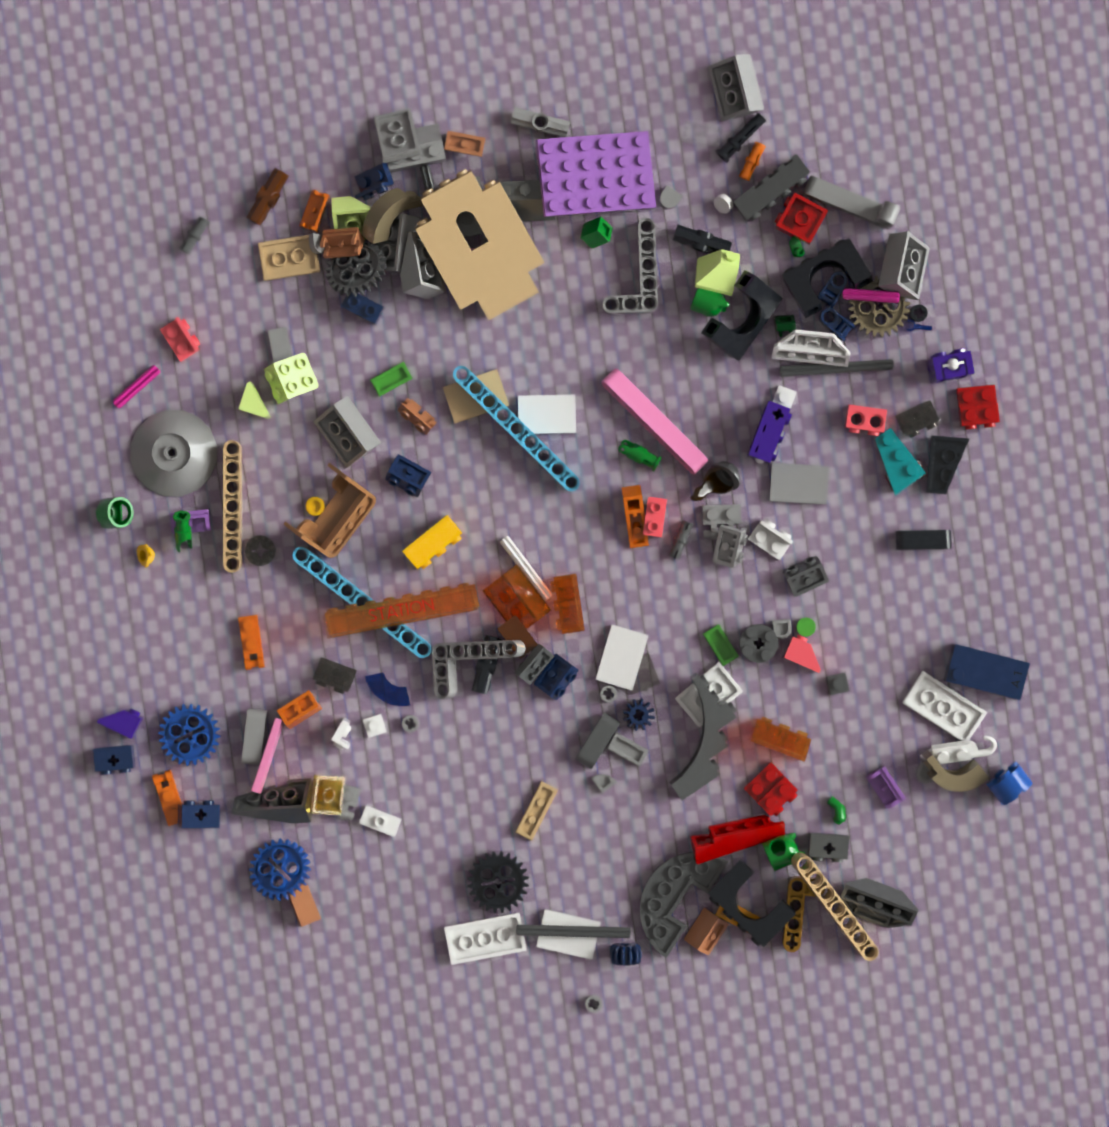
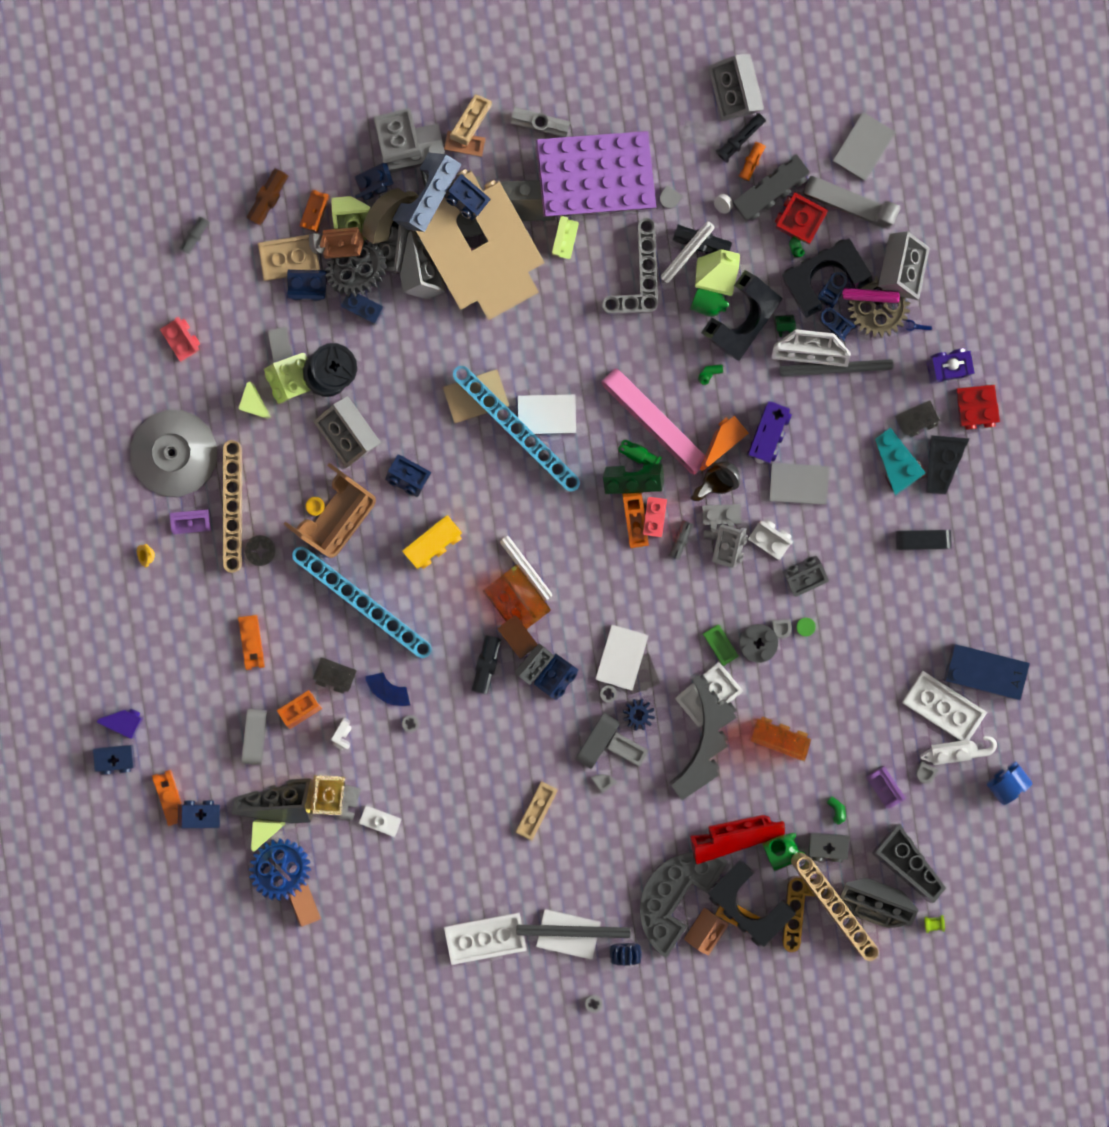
green piece [95,497,134,529] -> none
dark pink axle [113,365,160,408] -> none
blue gear [158,703,221,766] -> none
green piece [173,510,192,553] -> none
bright pink tile [251,718,284,794] -> none
clear orange brick [323,583,480,639] -> none
white plate [363,714,387,738] -> none
bright green tile [370,362,413,397] -> none
nougat hinge [397,398,437,435] -> none
light grey beam [432,640,526,699] -> none
black gear [467,850,529,913] -> none
clear orange slope [550,574,585,634] -> none
green panel [580,216,613,249] -> none
red plate [743,762,798,817] -> none
white plate [772,385,797,409] -> none
coral slope [783,635,821,673] -> none
dark grey plate [826,672,850,695] -> none
coral brick [844,404,887,436] -> none
black bush [910,304,928,322] -> none
dark tan arch [922,750,990,792] -> none
none -> yellowish green slope [251,819,286,852]
none -> dark blue bracket [287,269,327,301]
none -> black piece [303,343,357,397]
none -> sand blue arch [392,152,461,232]
none -> dark blue bracket [444,174,491,220]
none -> tan tile [450,94,492,146]
none -> yellowish green bracket [552,216,579,259]
none -> dark green arch [603,464,665,494]
none -> white axle [661,221,715,283]
none -> green arm [698,364,723,385]
none -> orange slope [700,416,749,471]
none -> light grey tile [833,112,896,181]
none -> dark grey wedge [872,823,946,903]
none -> lime bush [924,915,945,933]

